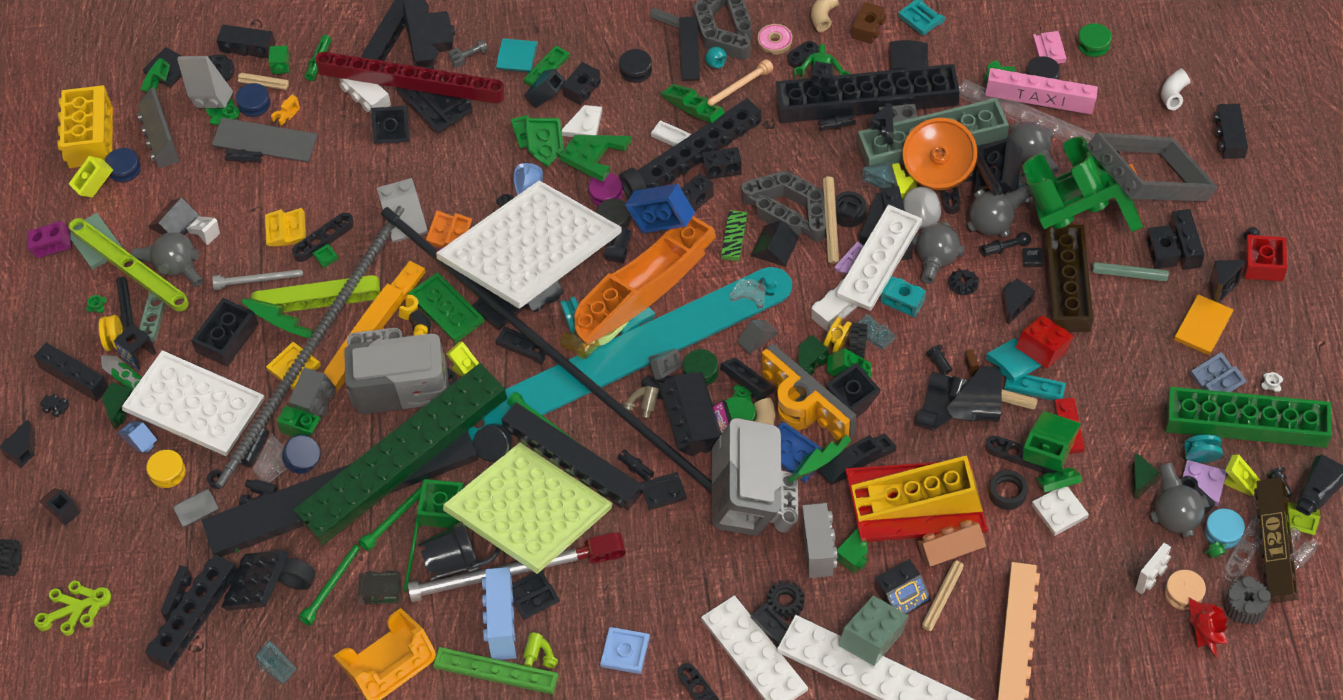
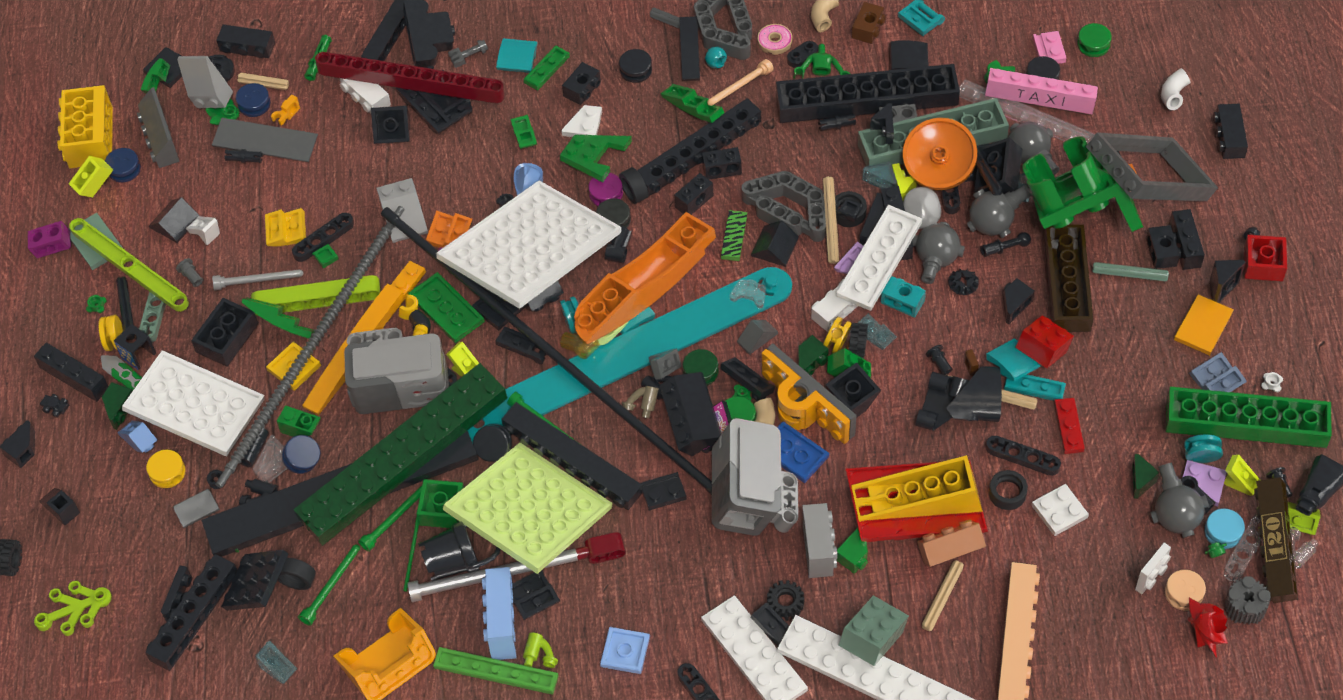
dark grey piece [131,232,199,277] -> none
green brick [269,45,290,74] -> none
dark grey brick [289,367,336,422] -> none
clear smoke brick [358,571,402,604] -> none
black slope [524,69,566,108] -> none
green tile [524,118,564,168] -> none
black pin [618,449,654,481] -> none
blue brick [625,184,695,233] -> none
white tile [651,121,691,146] -> none
green slope [788,435,851,483] -> none
black brick [811,61,833,92] -> none
black slope [819,434,897,485] -> none
slope [874,559,931,614] -> none
black tile [1022,248,1043,267] -> none
green slope [1023,411,1081,472] -> none
green plate [1036,468,1082,493] -> none

